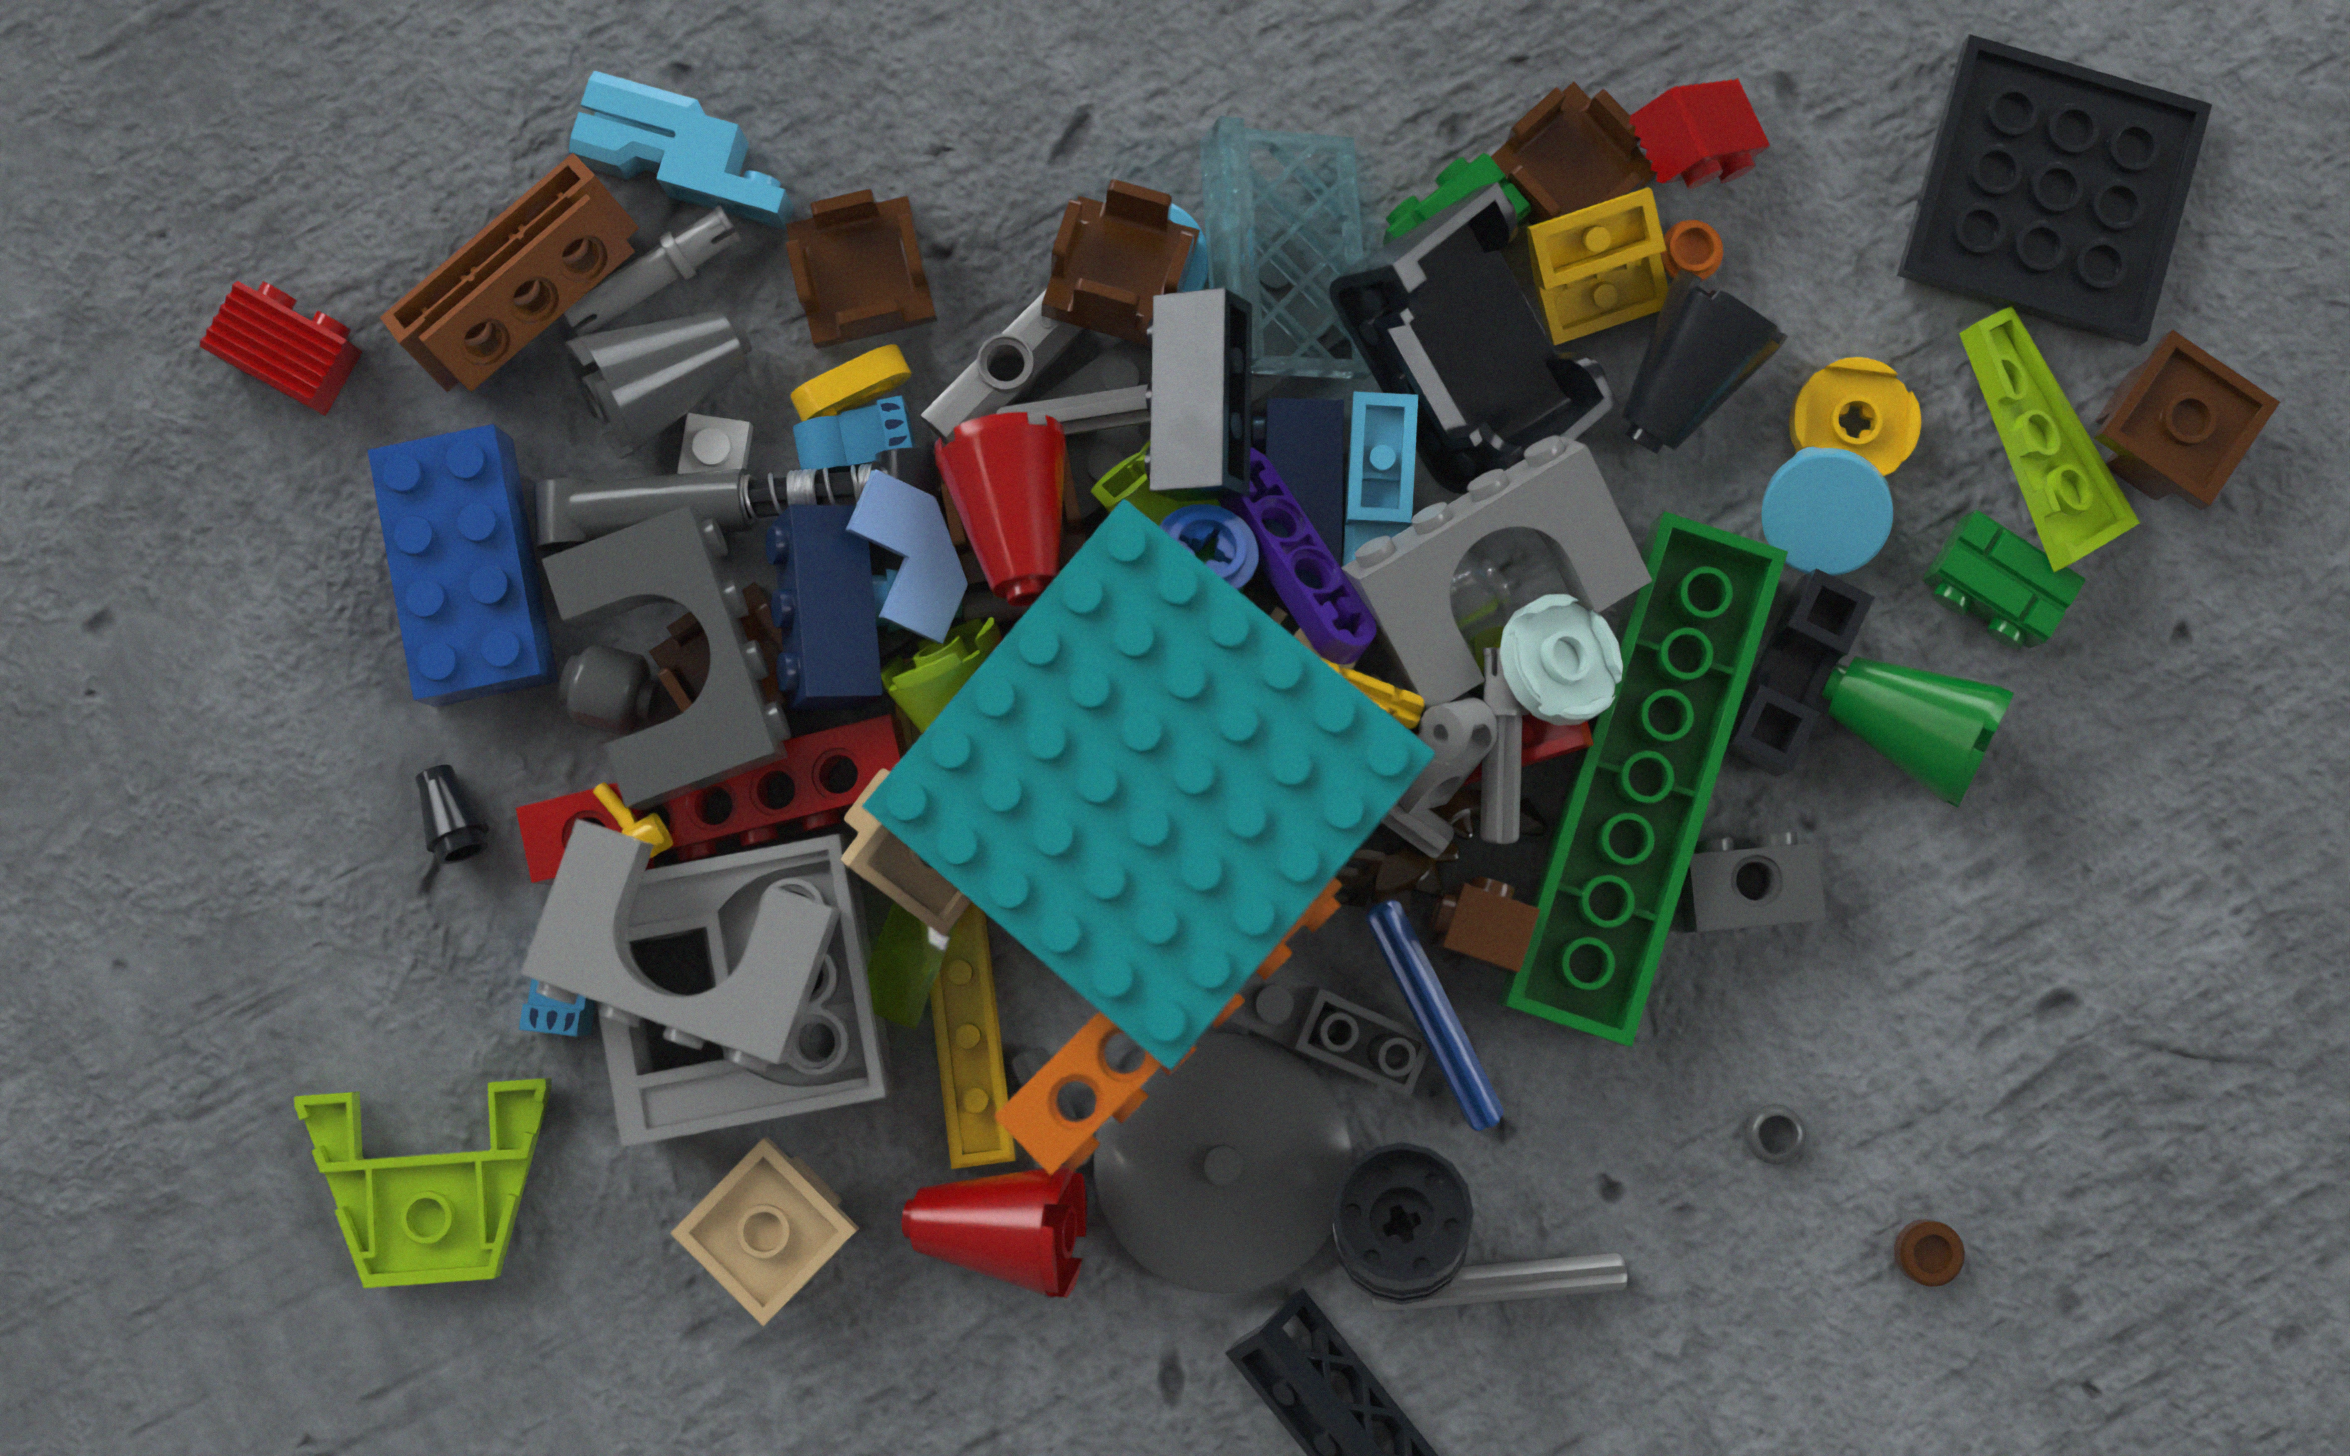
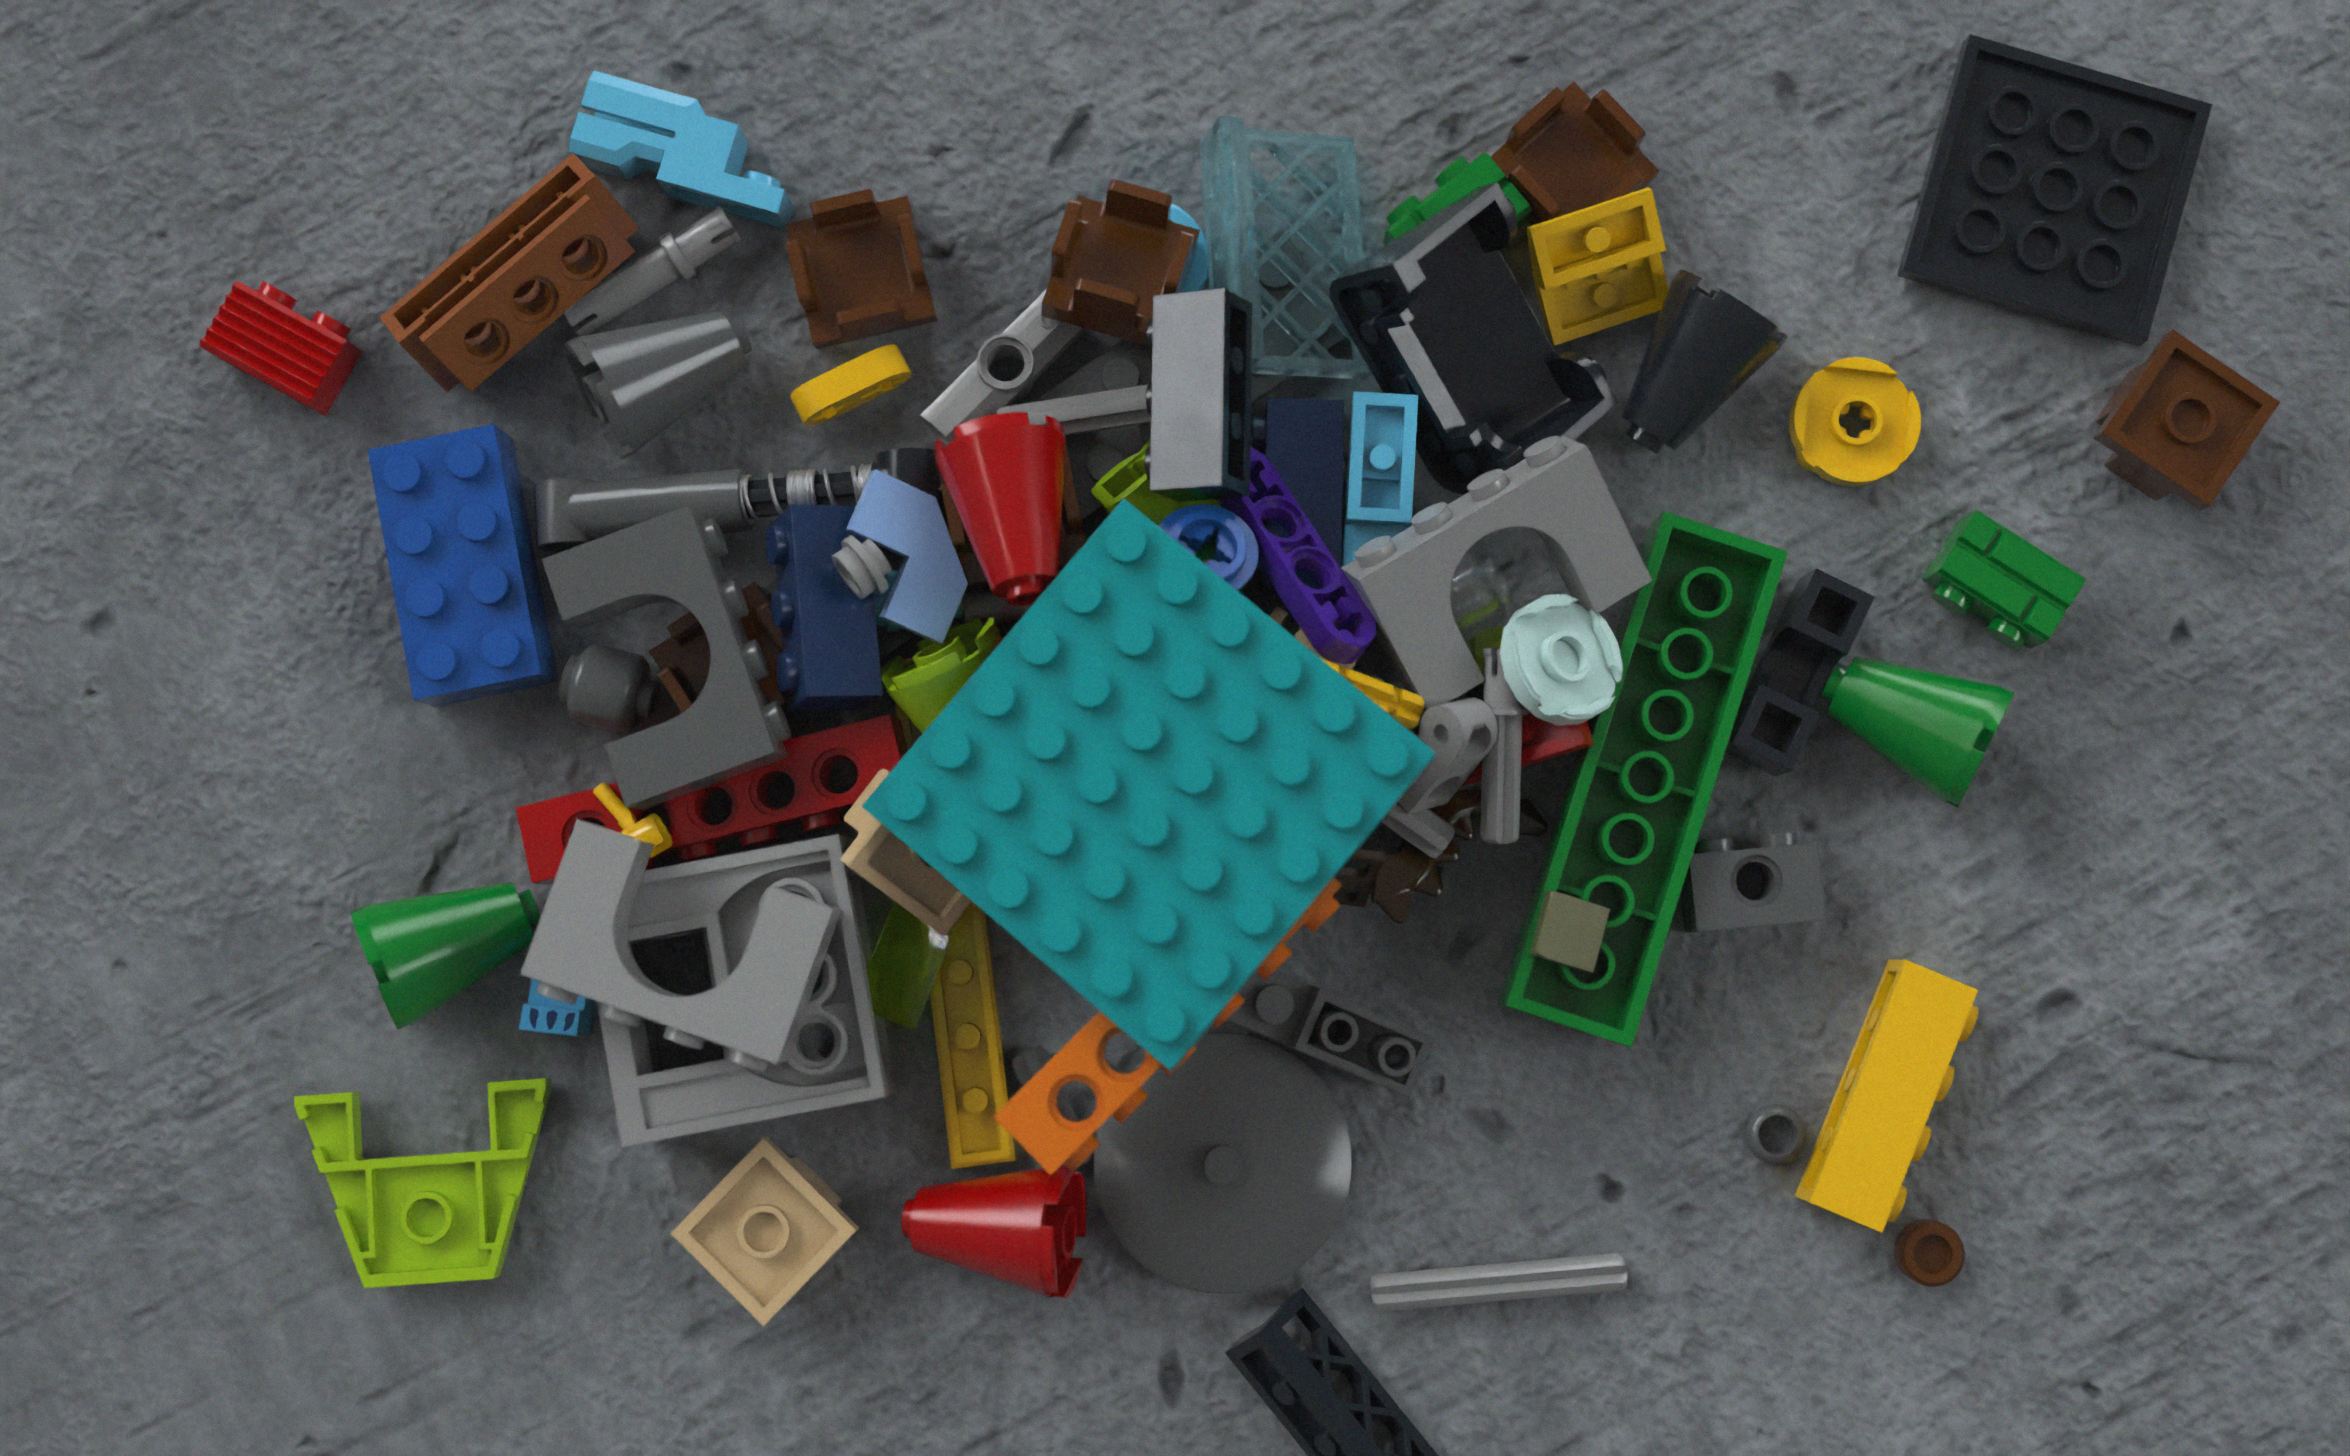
black cone [415,764,489,864] -> none
white plate [677,413,753,474] -> none
dark azure leg [792,395,916,474] -> none
black wheel [1332,1142,1474,1305] -> none
blue axle [1365,899,1504,1131] -> none
reddish brown brick [1426,876,1540,972] -> none
red brick [1629,78,1770,189] -> none
orange plate [1660,220,1723,282] -> none
medium azure tile [1762,446,1893,576] -> none
lime wing [1959,306,2140,573] -> none
none -> green cone [351,882,541,1030]
none -> light grey plate [832,535,891,599]
none -> olive slope [1528,890,1610,973]
none -> yellow brick [1794,959,1978,1233]

